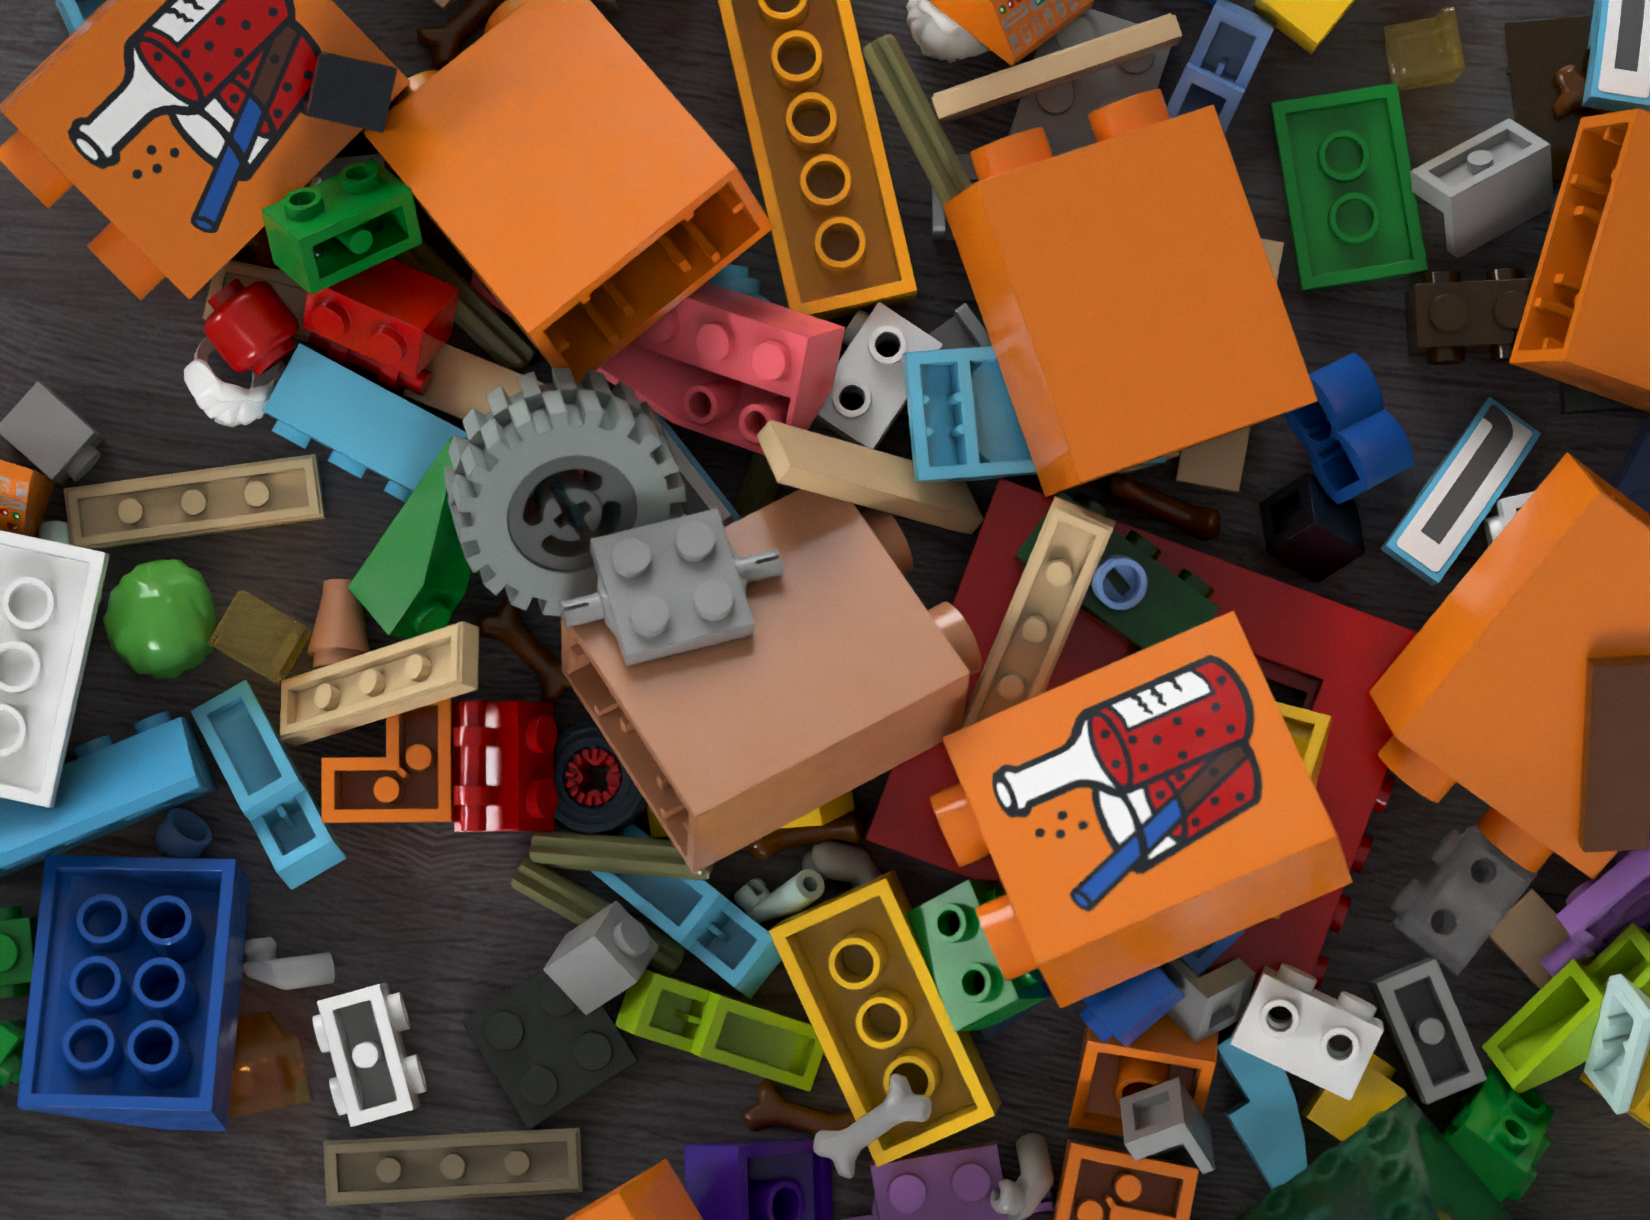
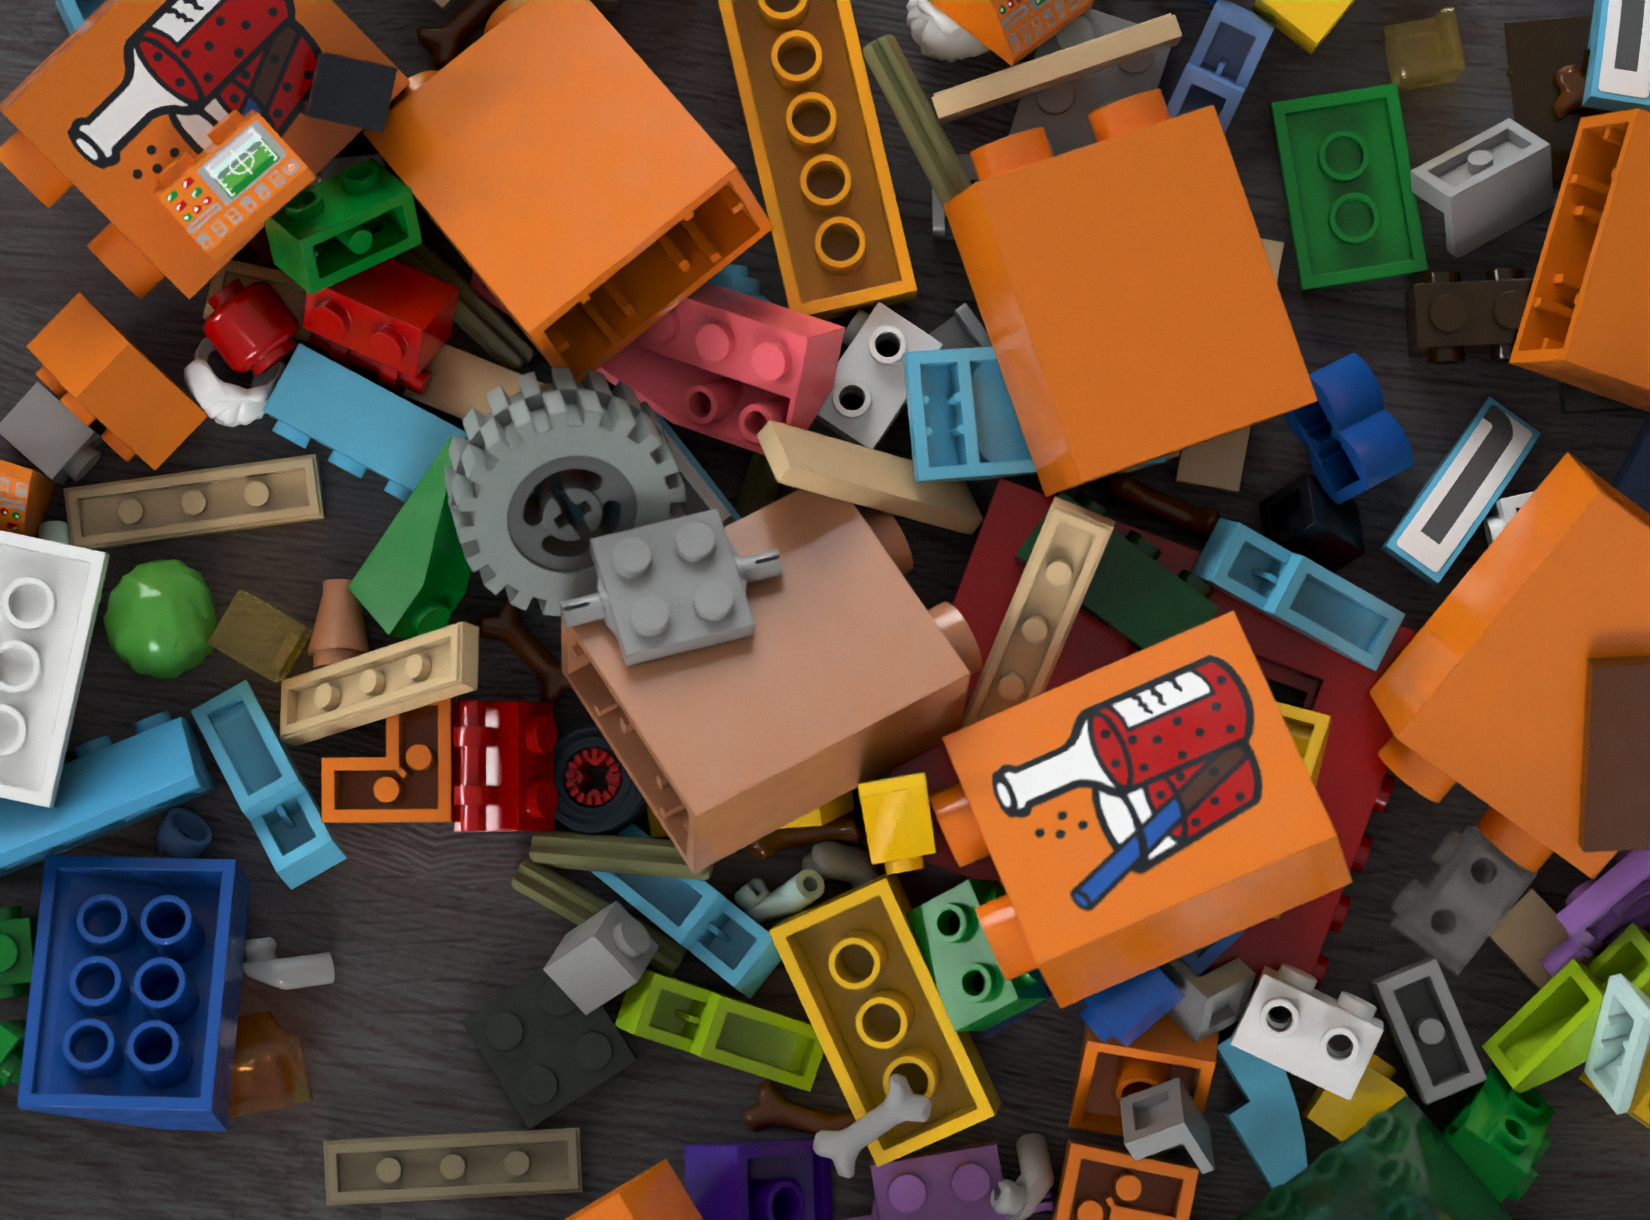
white brick [312,982,427,1127] -> none
medium blue hinge [1091,555,1148,610] -> none
none -> orange brick [26,292,208,470]
none -> orange slope [153,109,316,264]
none -> yellow slope [858,773,936,875]
none -> medium azure slope [1191,518,1406,671]

